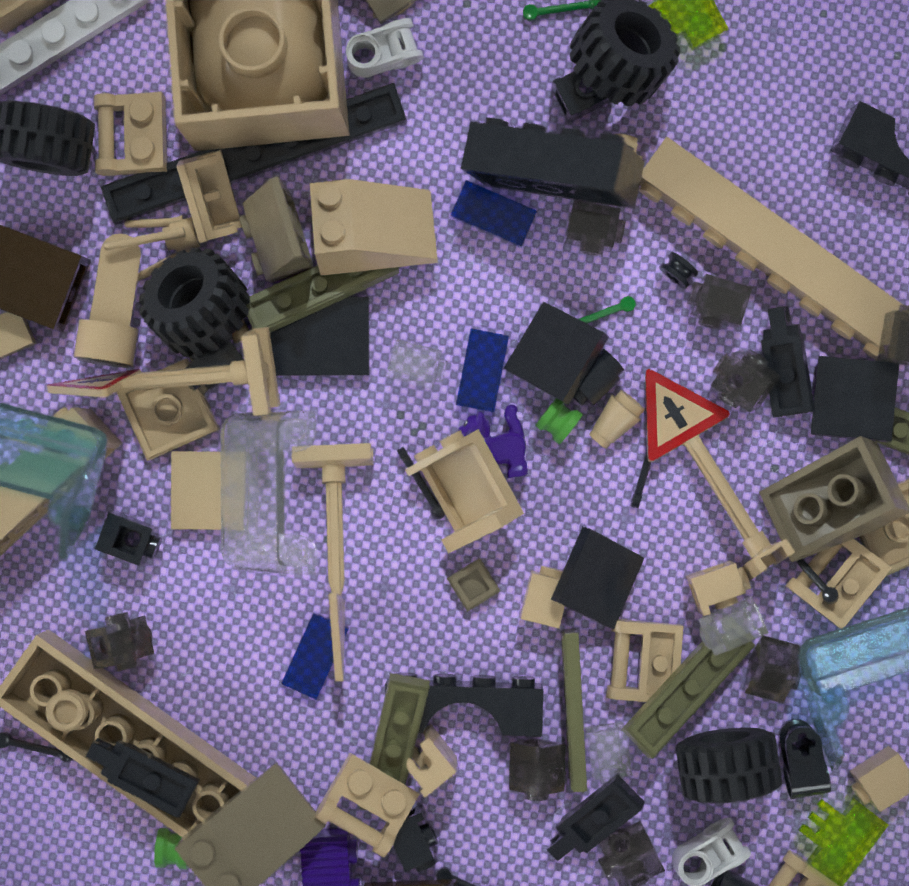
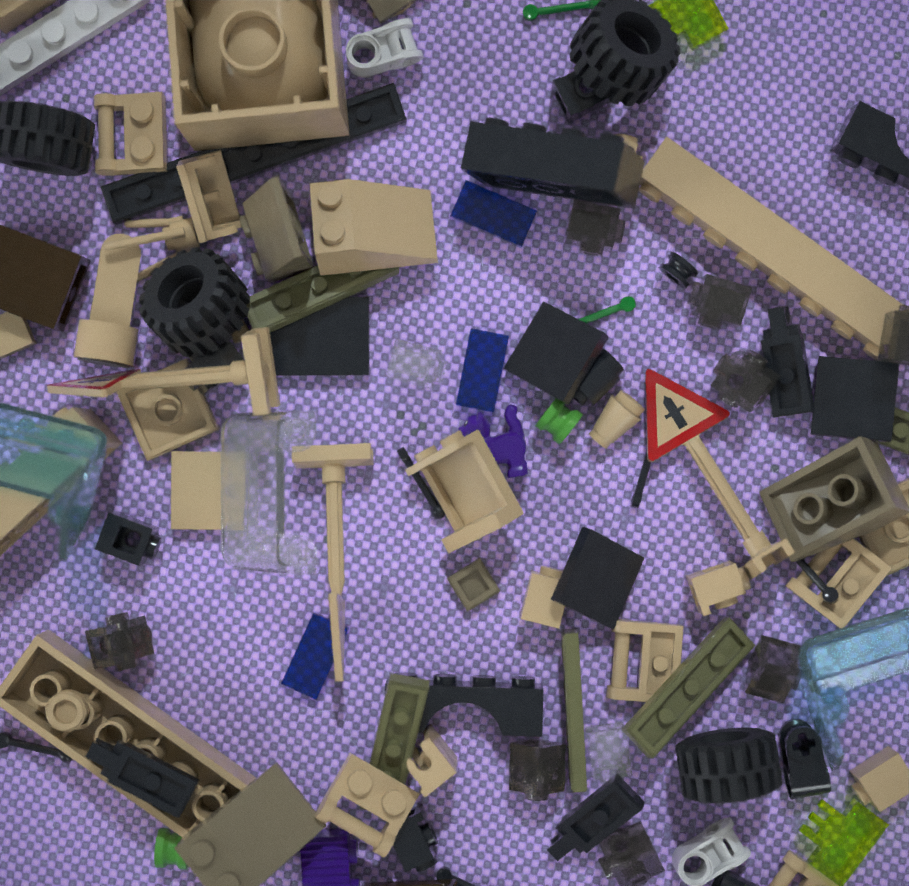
clear brick [698,596,769,656] -> none

